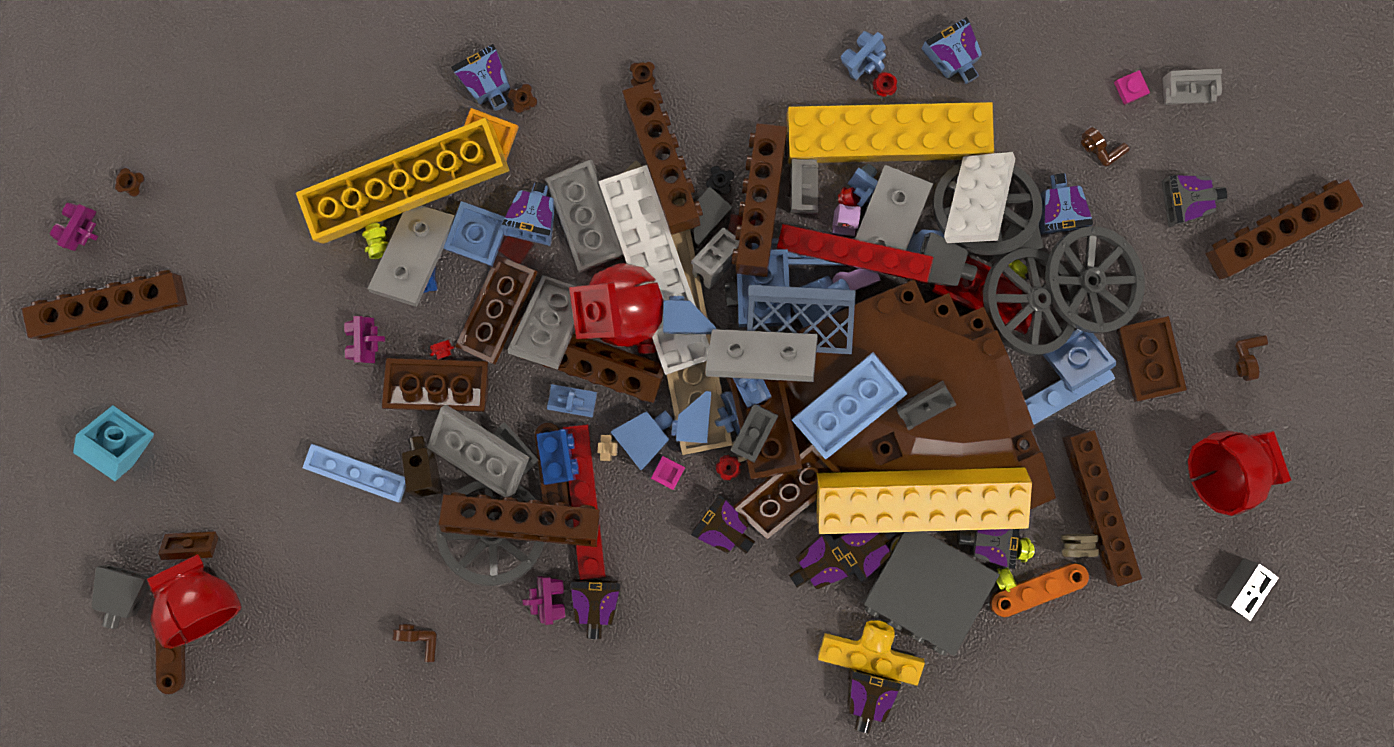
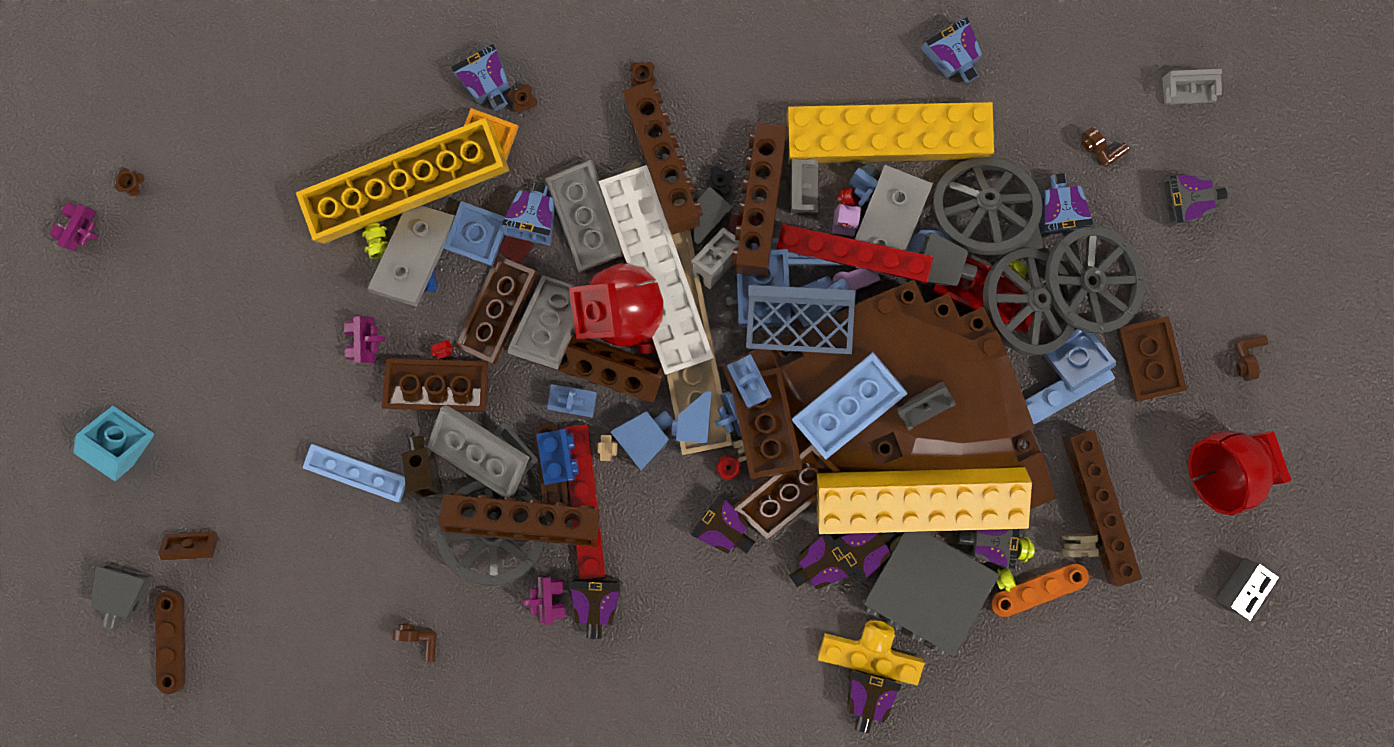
reddish brown brick [21,270,188,340] -> none
red plate [147,554,242,649] -> none
dark pink plate [651,456,685,490] -> none
medium blue slope [663,296,716,334] -> none
light grey plate [705,329,818,382] -> none
dark grey plate [731,403,778,462] -> none
medium blue hips [841,31,886,81] -> none
red plate [873,72,897,97] -> none
white plate [944,152,1015,243] -> none
dark pink plate [1114,70,1150,105] -> none
reddish brown brick [1205,179,1363,280] -> none

